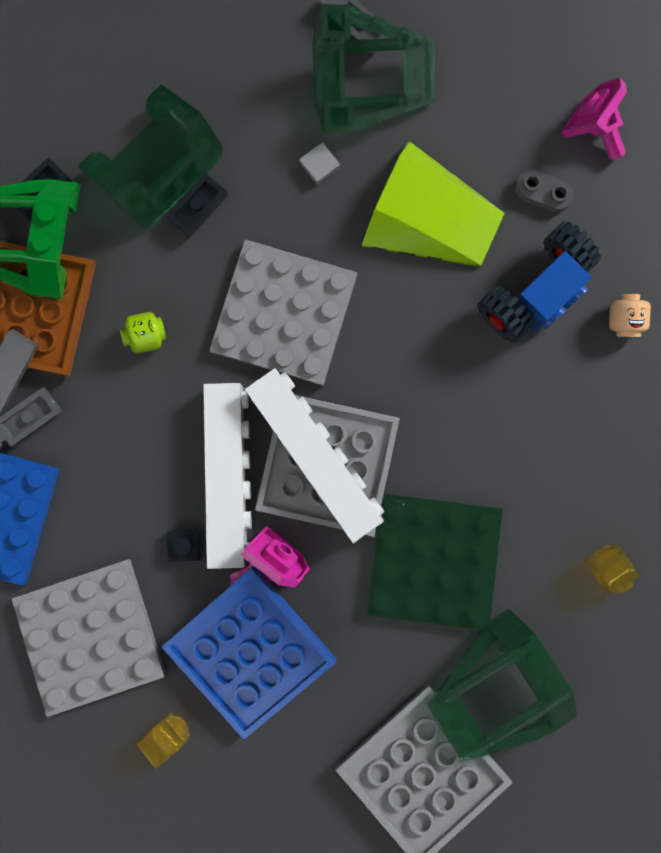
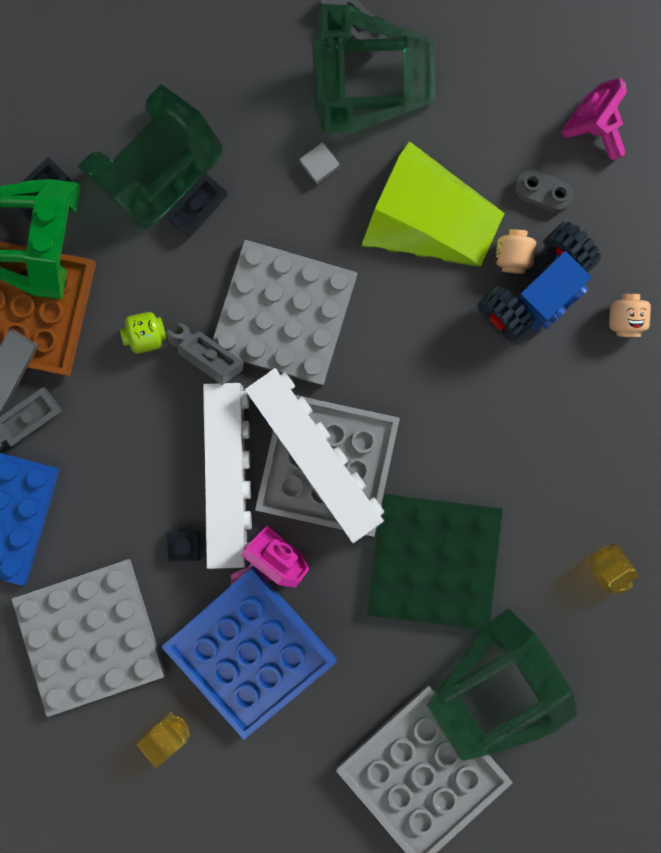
none -> dark grey plate [166,323,244,385]
none -> light nougat head [495,229,536,274]

